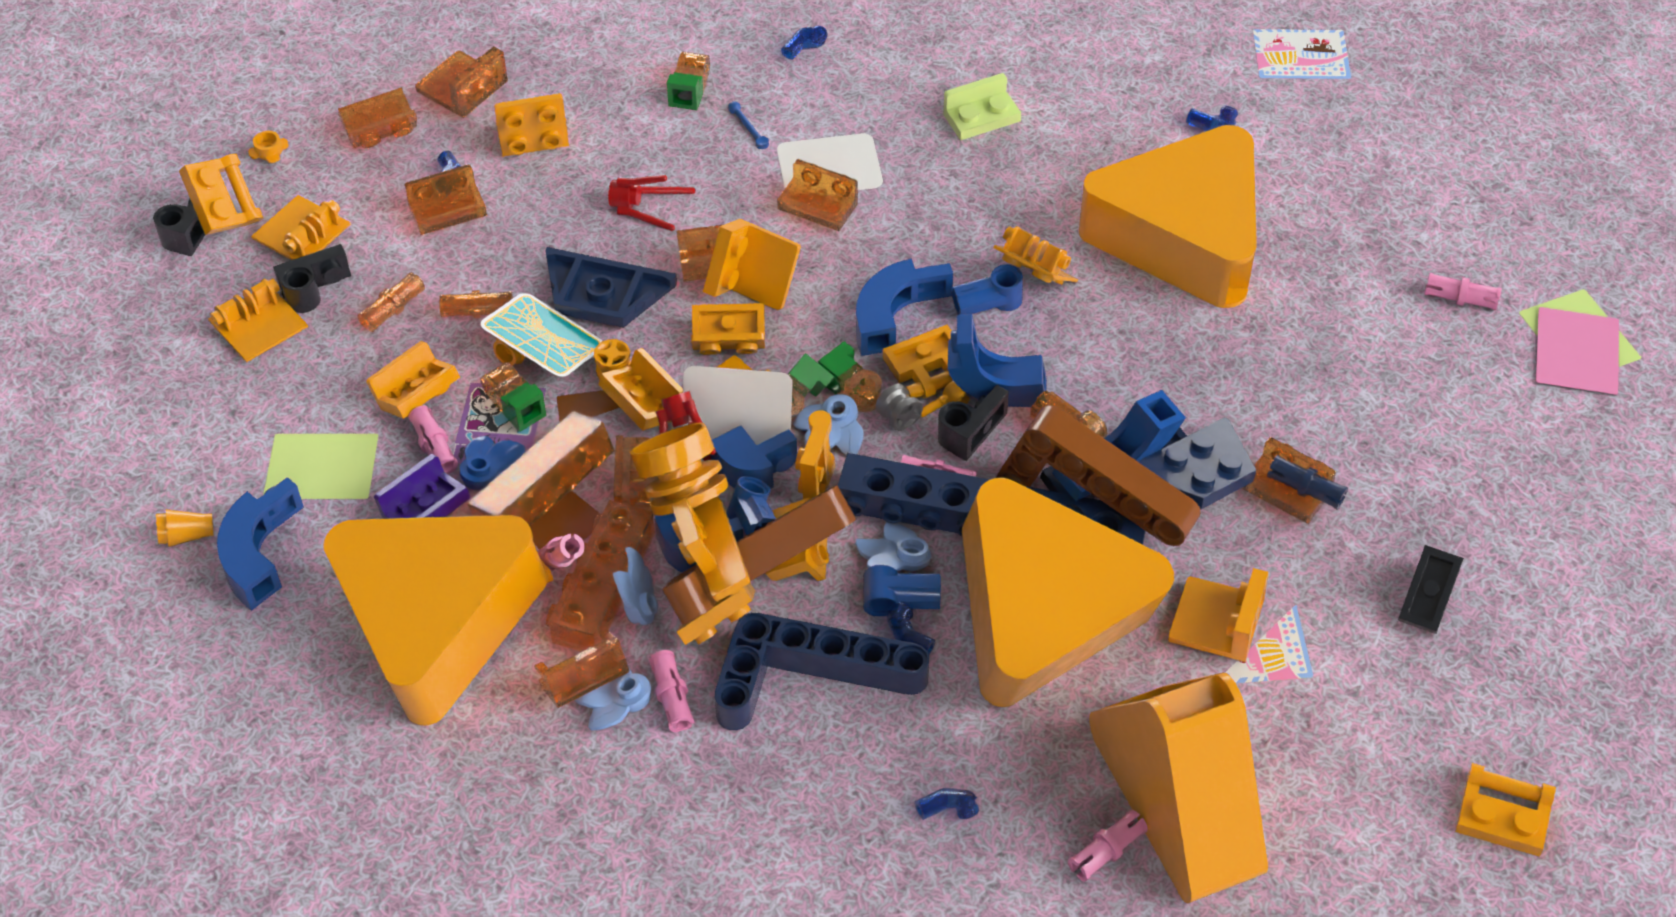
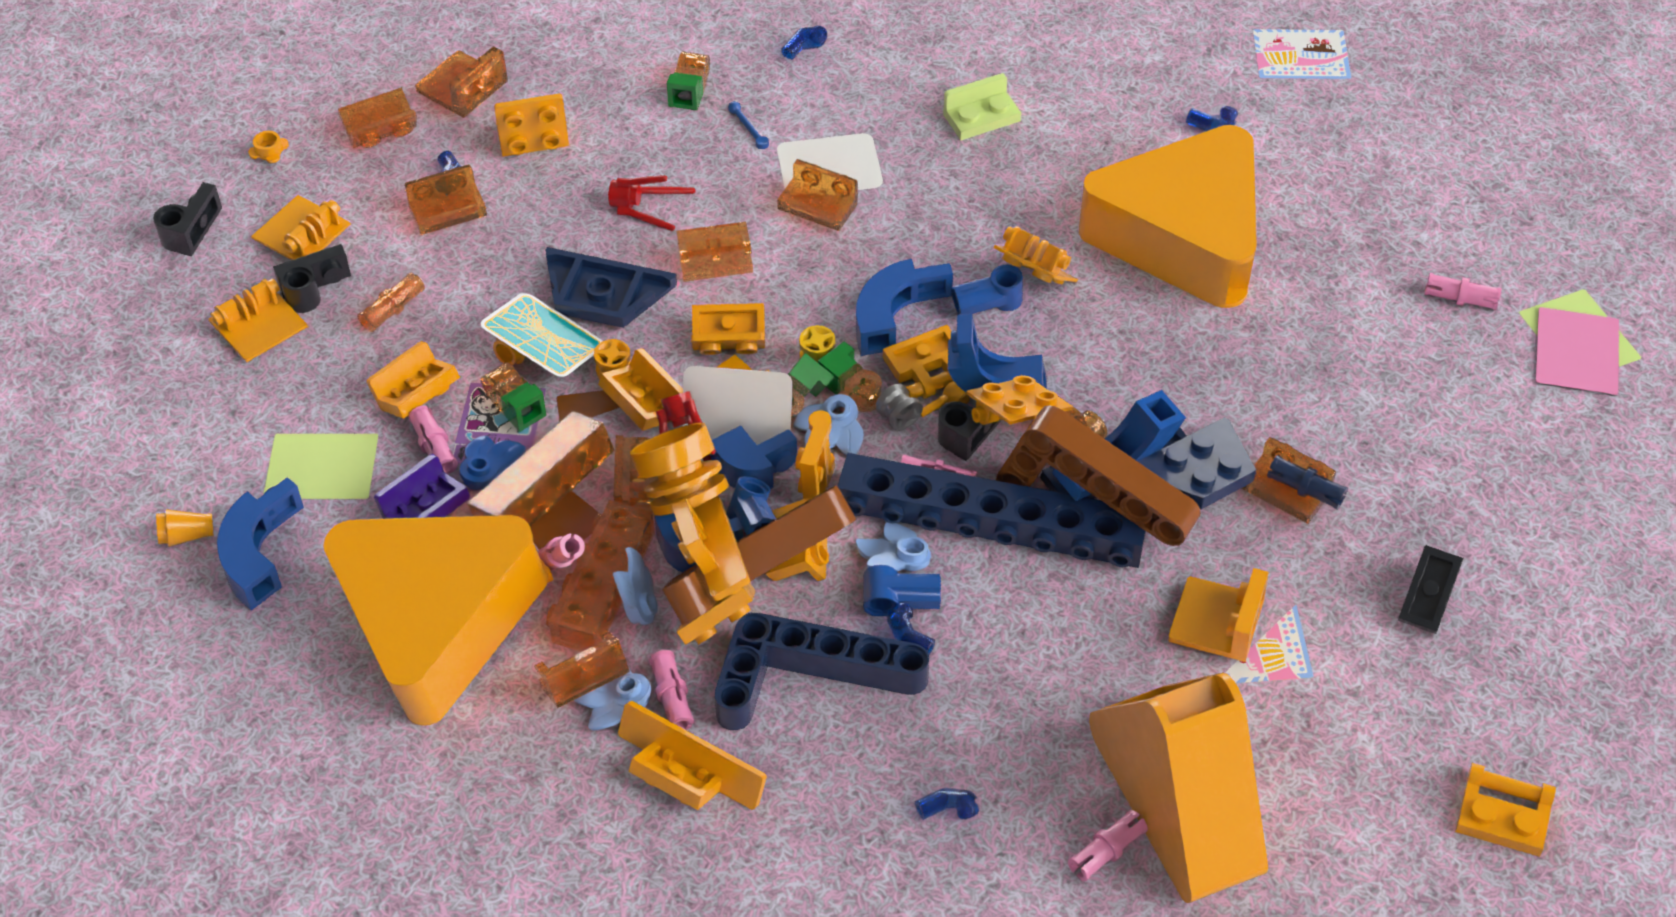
light orange plate [179,153,264,235] -> none
clear orange pin [439,290,513,319] -> none
light orange bracket [703,219,801,310] -> none
light orange brick [962,478,1174,707] -> none
none -> light orange bracket [618,701,767,810]
none -> yellow wheel [799,325,836,363]
none -> light orange hinge [966,376,1073,425]

